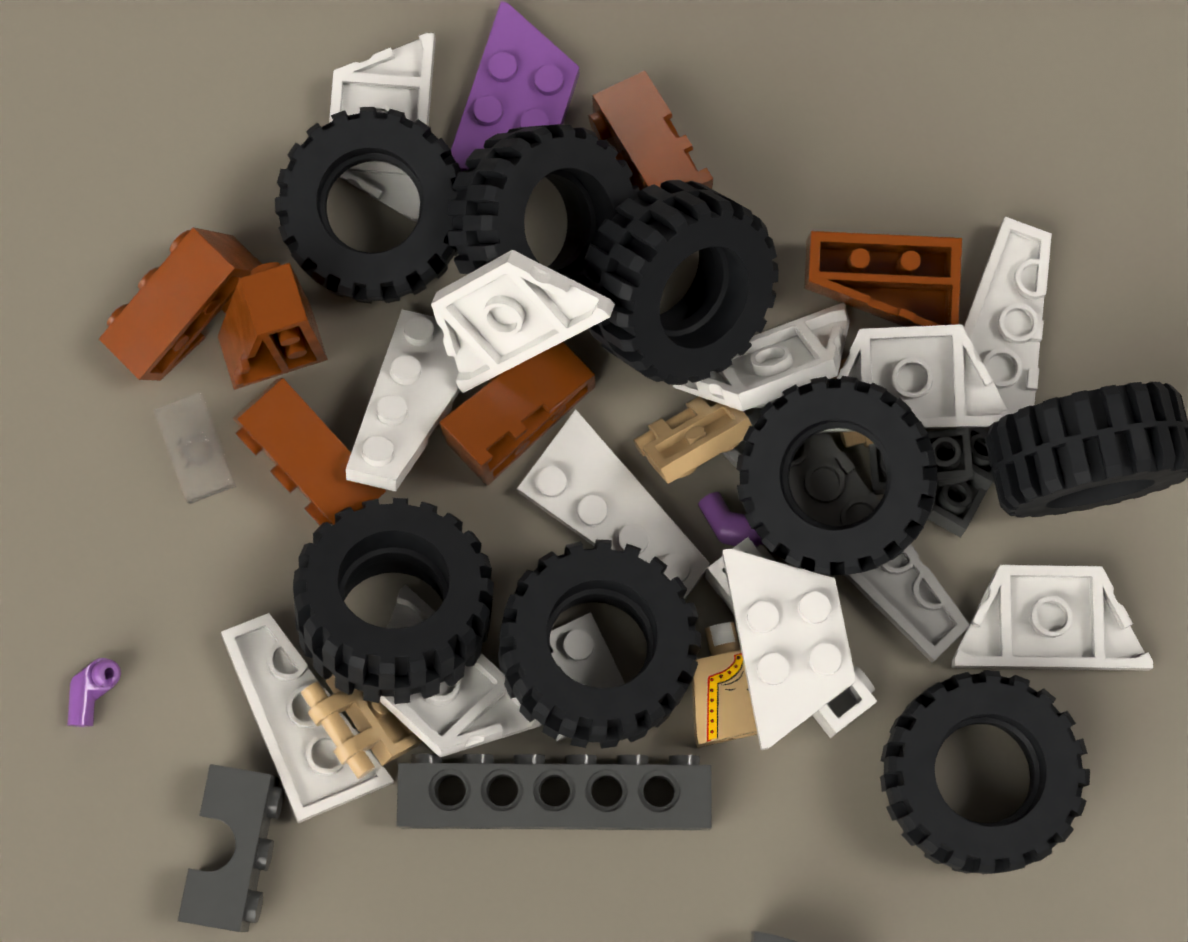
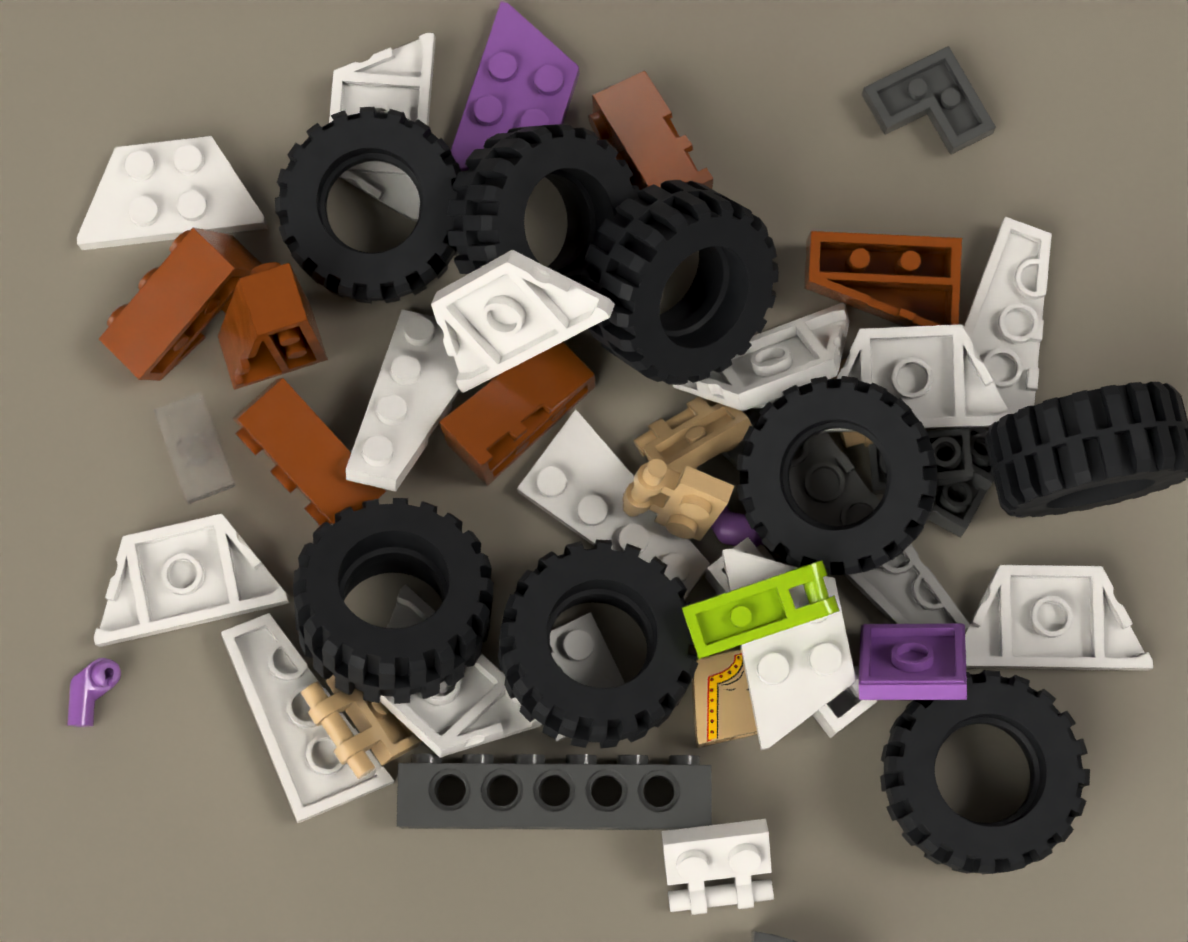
dark grey arch [178,764,284,932] -> none
none -> white wing [77,136,268,250]
none -> white wing [94,514,290,647]
none -> tan plate [622,458,734,541]
none -> white plate [661,819,774,915]
none -> lime plate [681,560,840,659]
none -> medium lavender tile [858,623,967,700]
none -> dark grey plate [862,46,996,155]

